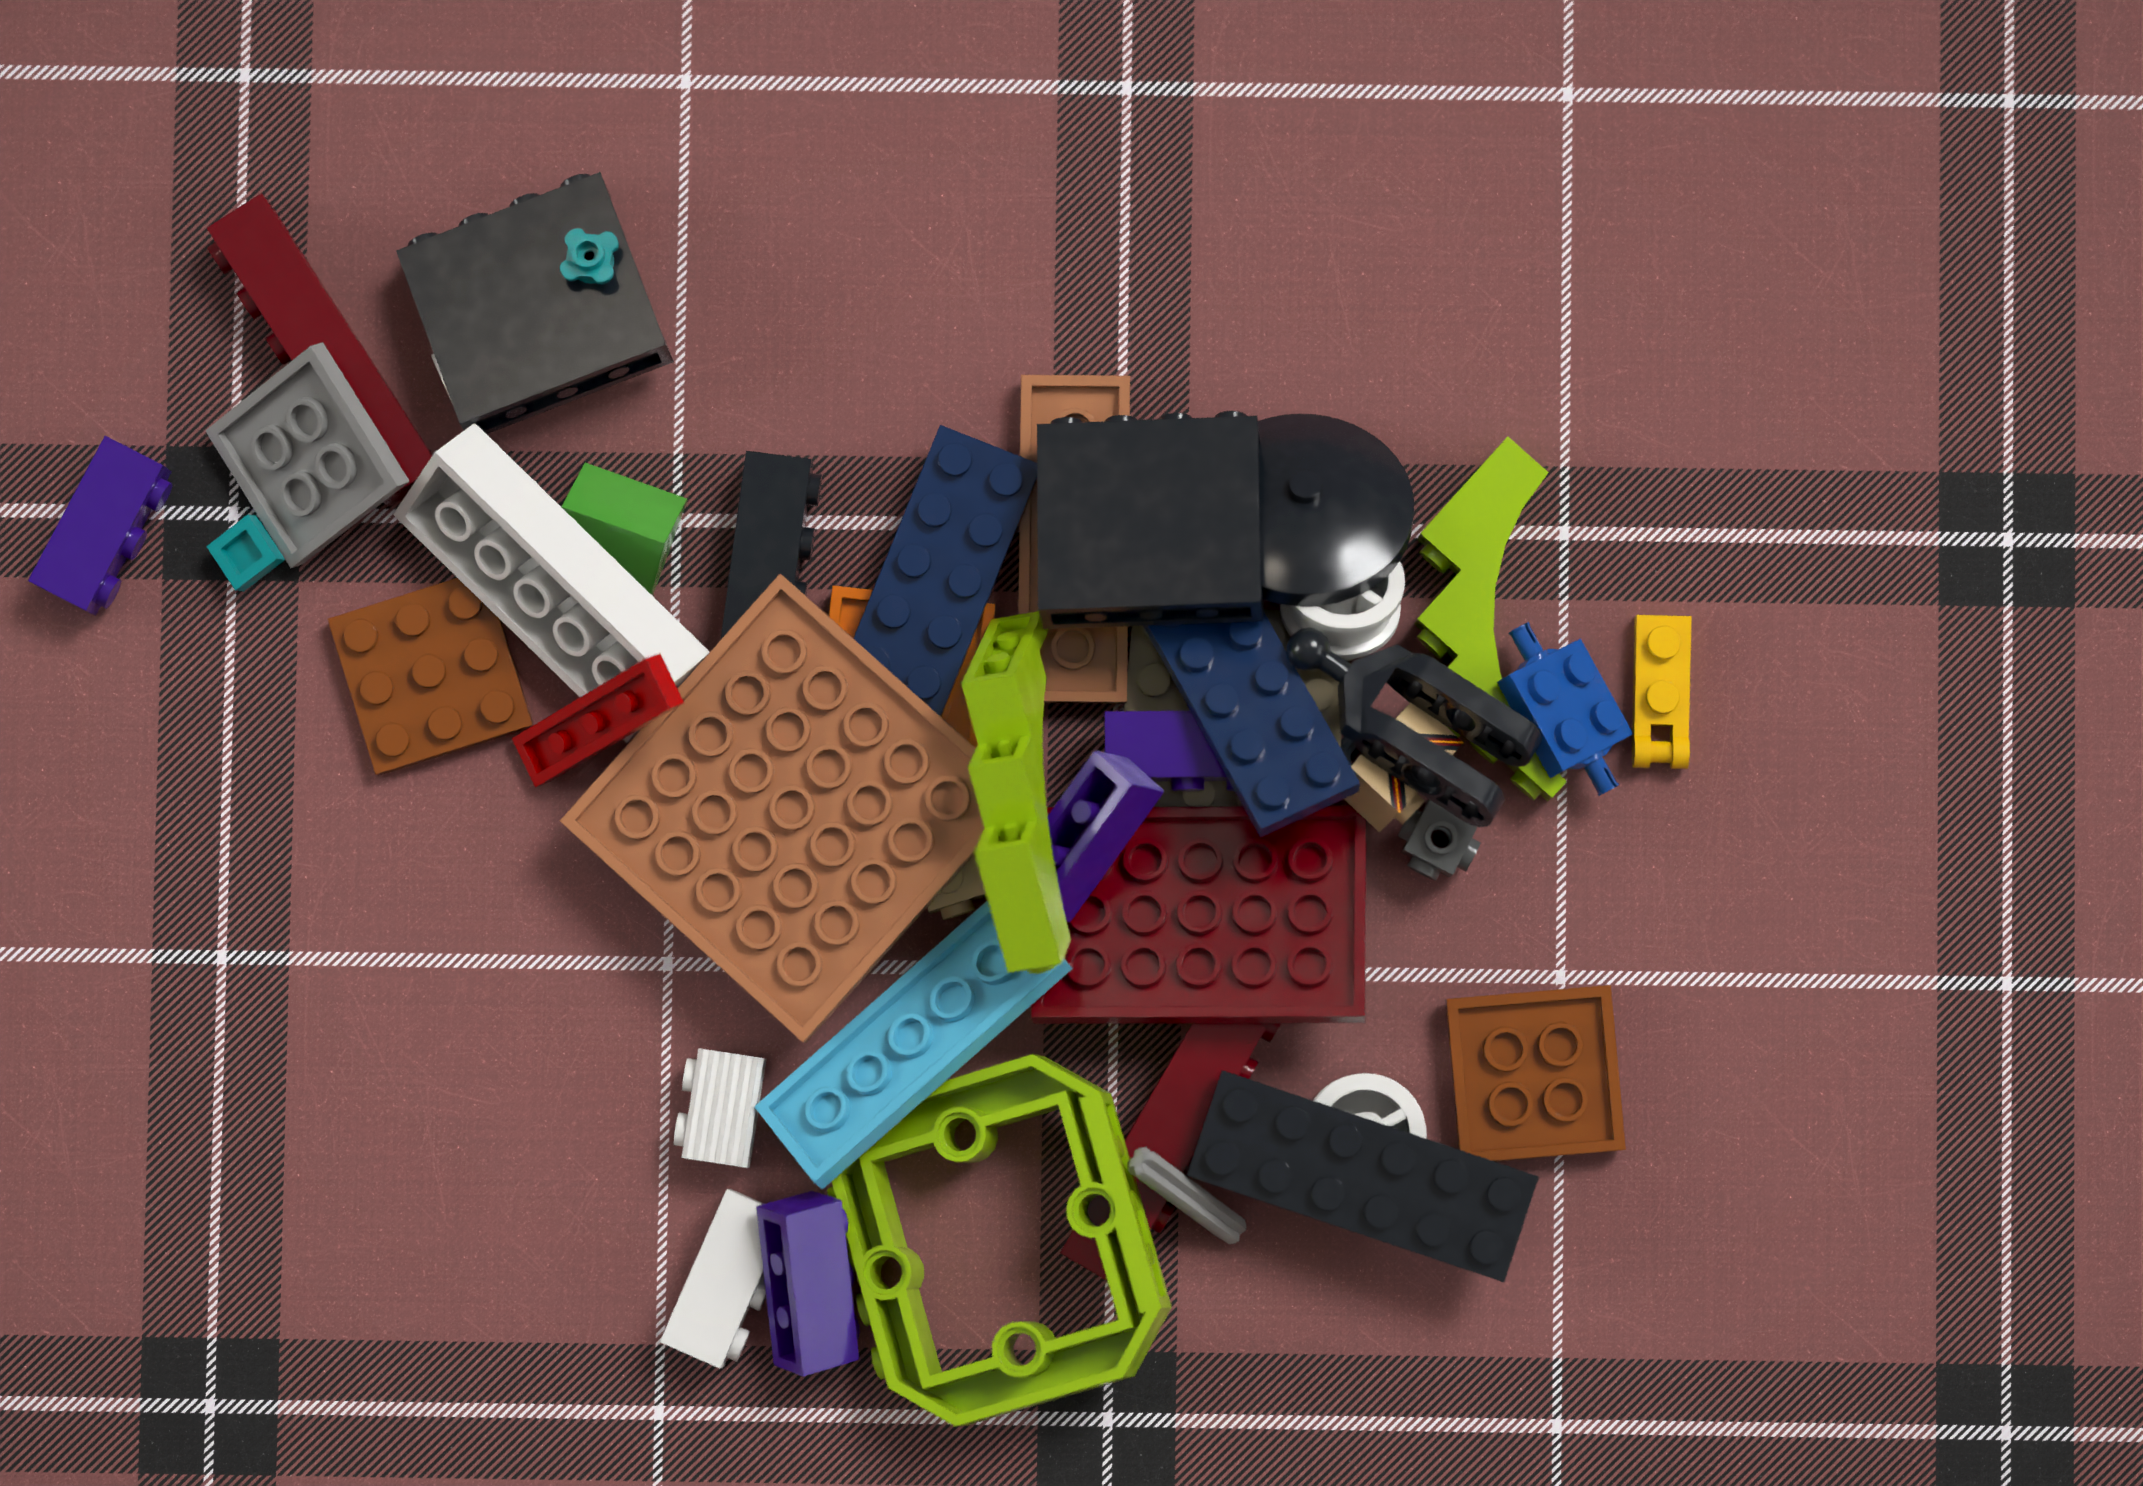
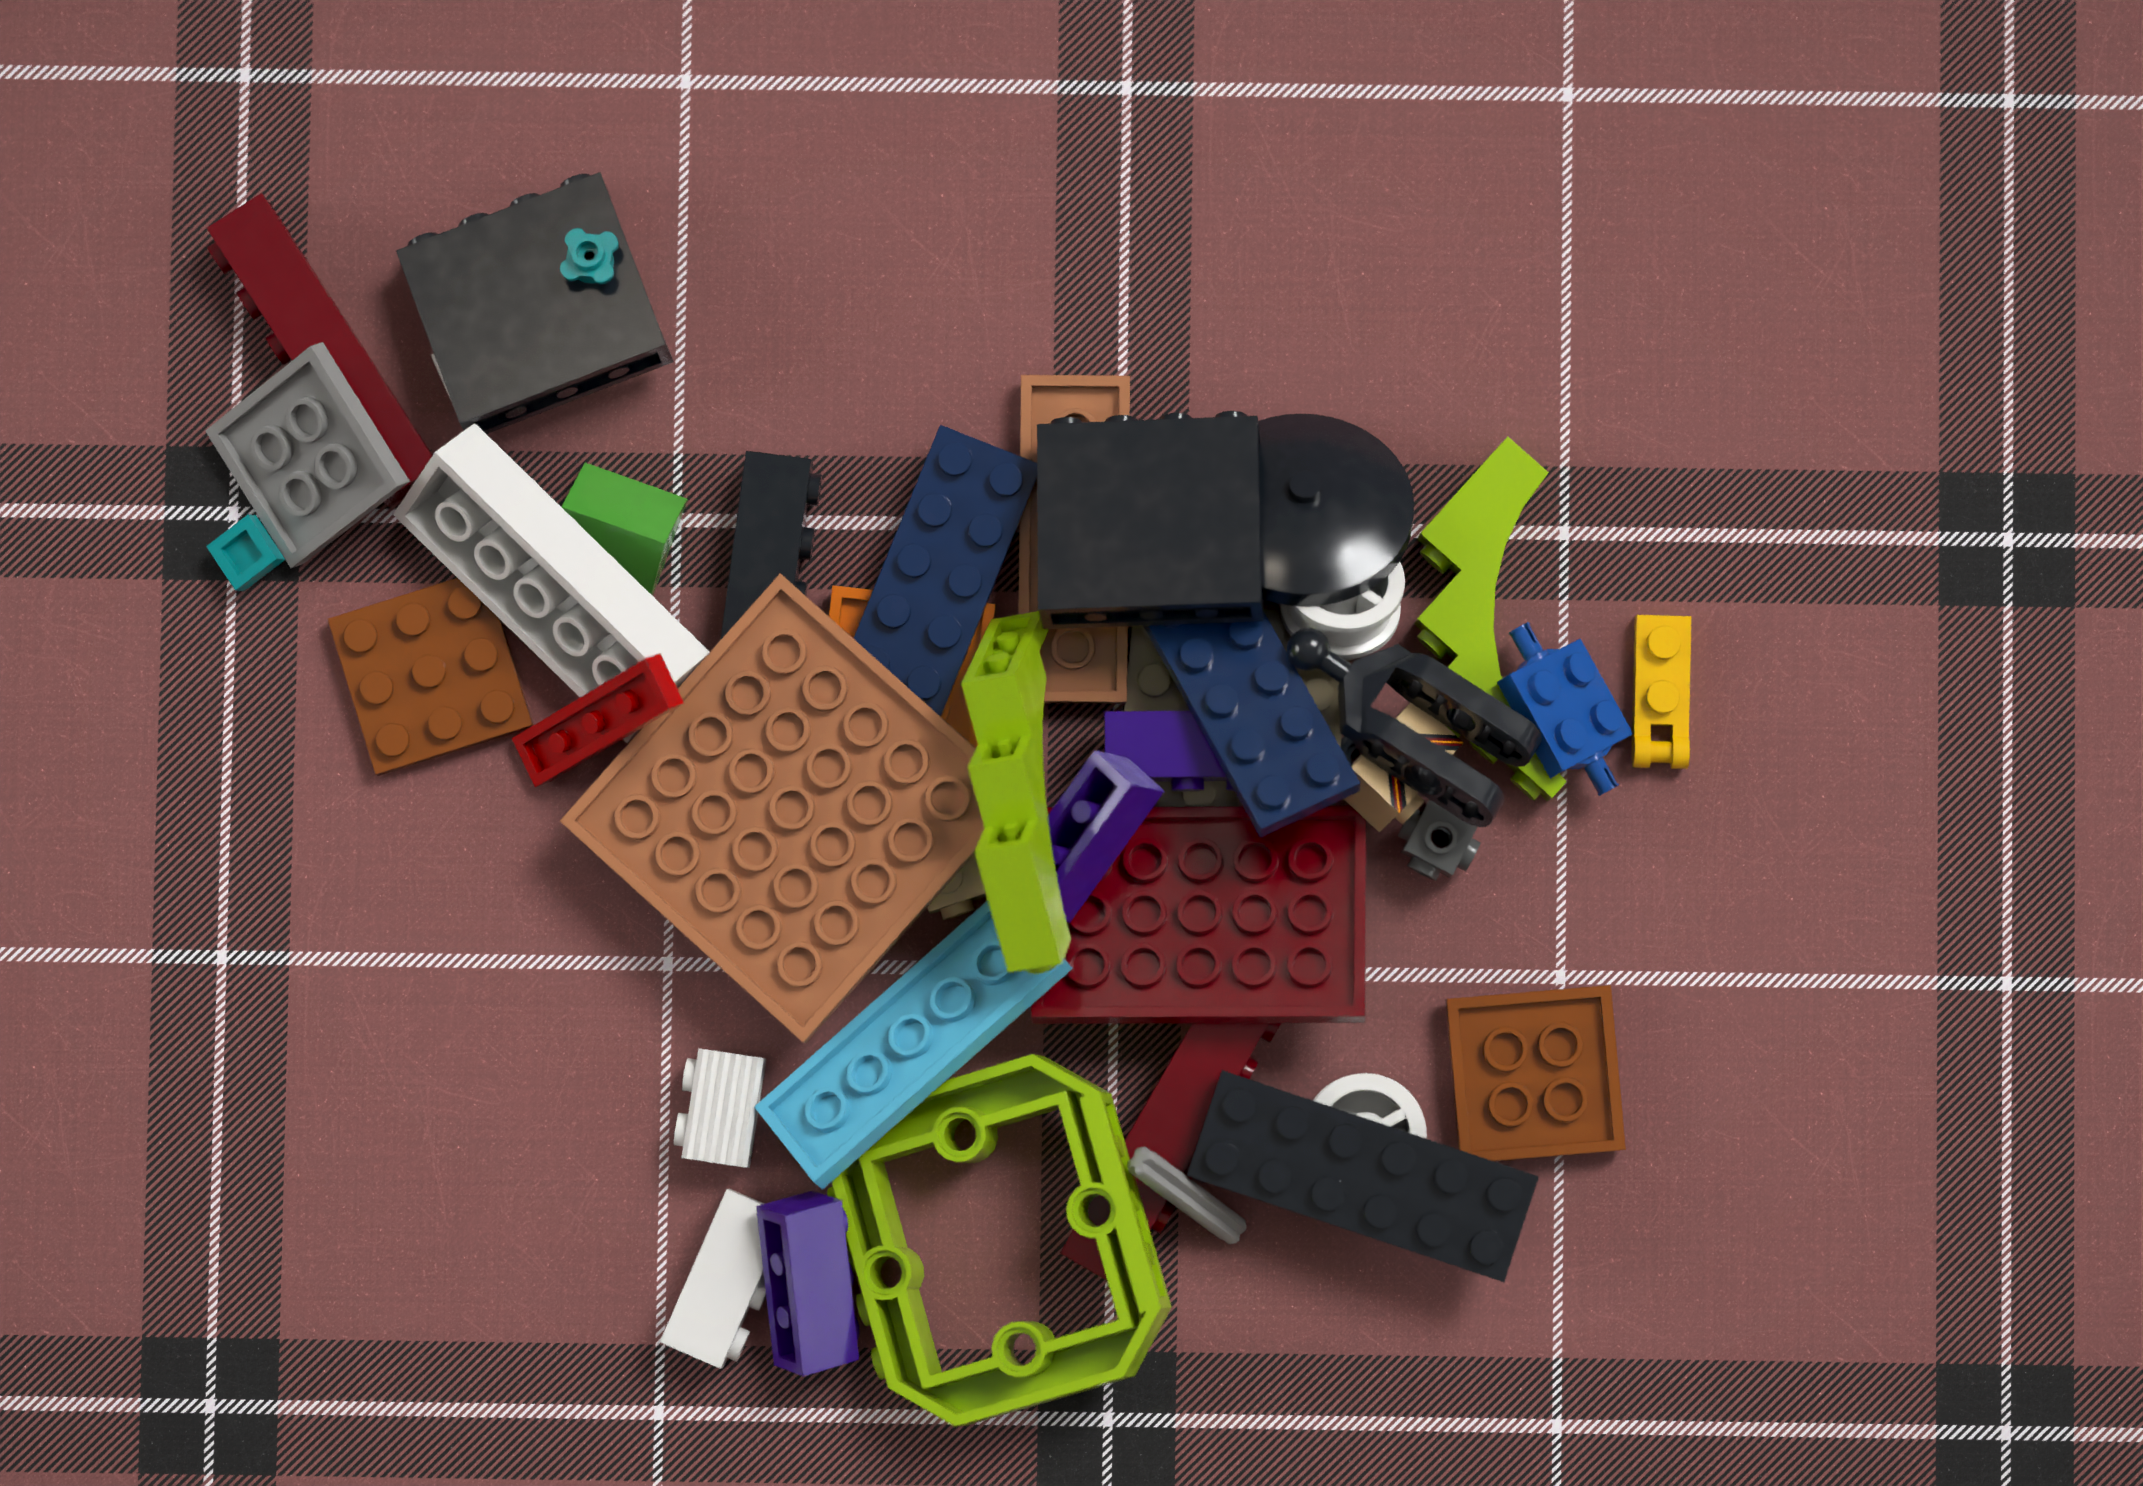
dark purple brick [28,436,173,616] -> none

